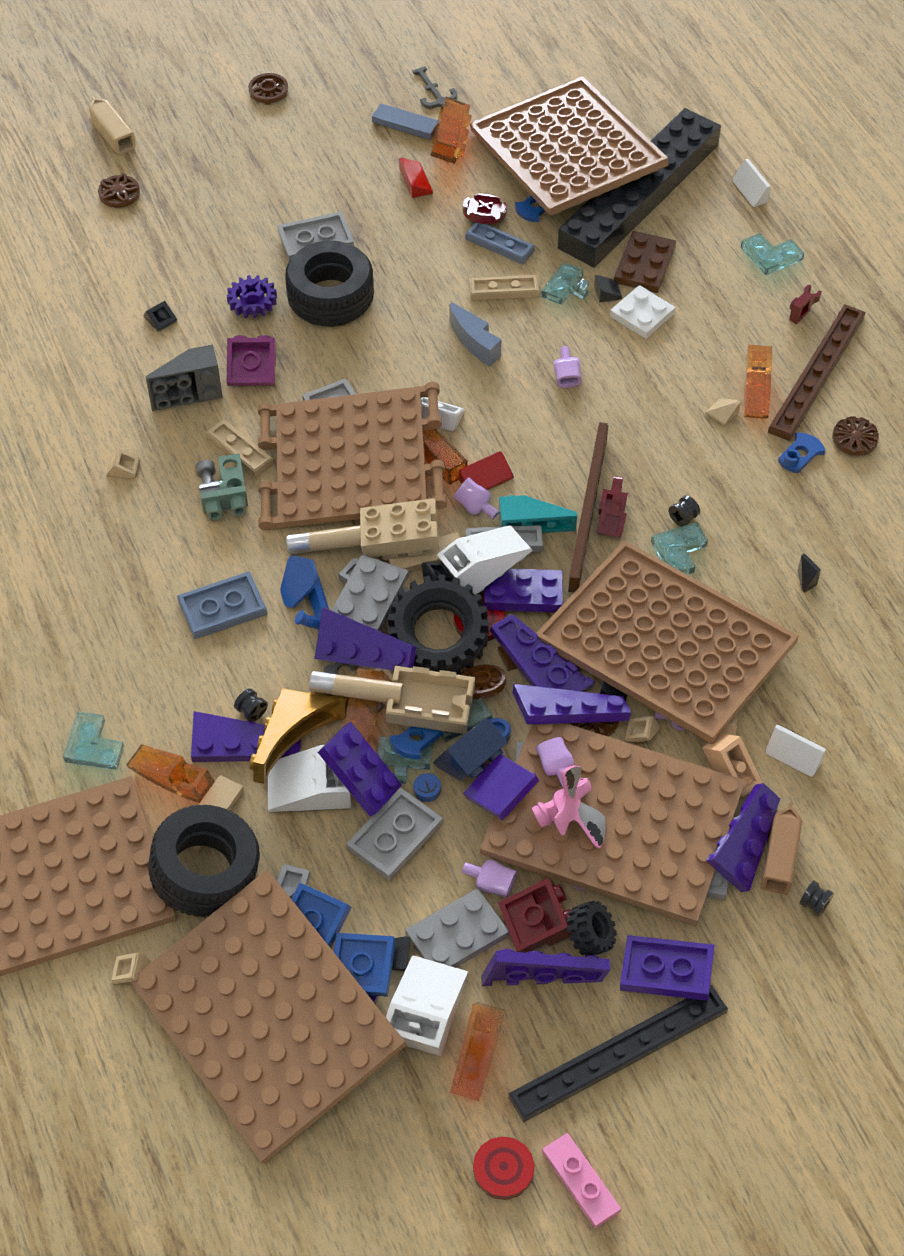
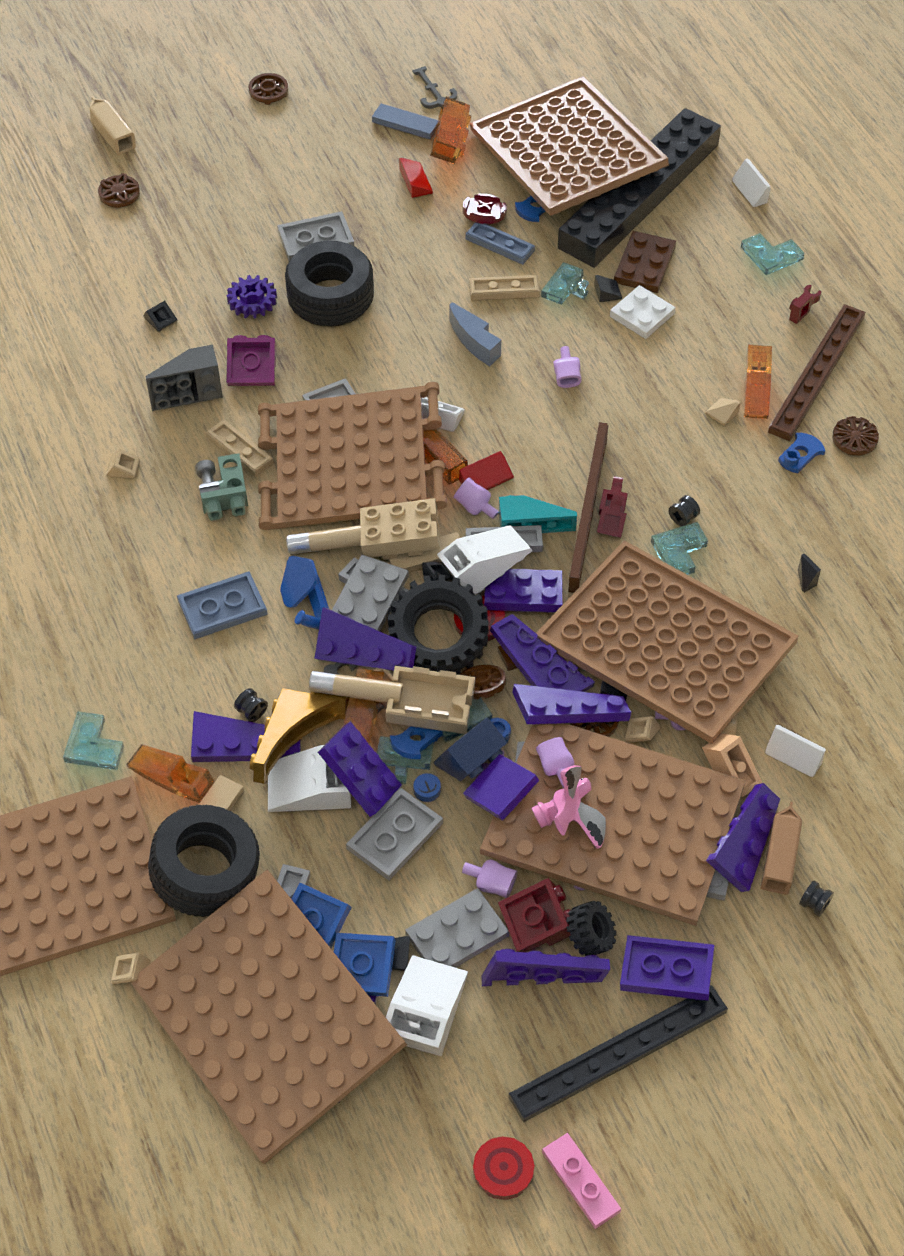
clear orange slope [450,1002,505,1101] -> none

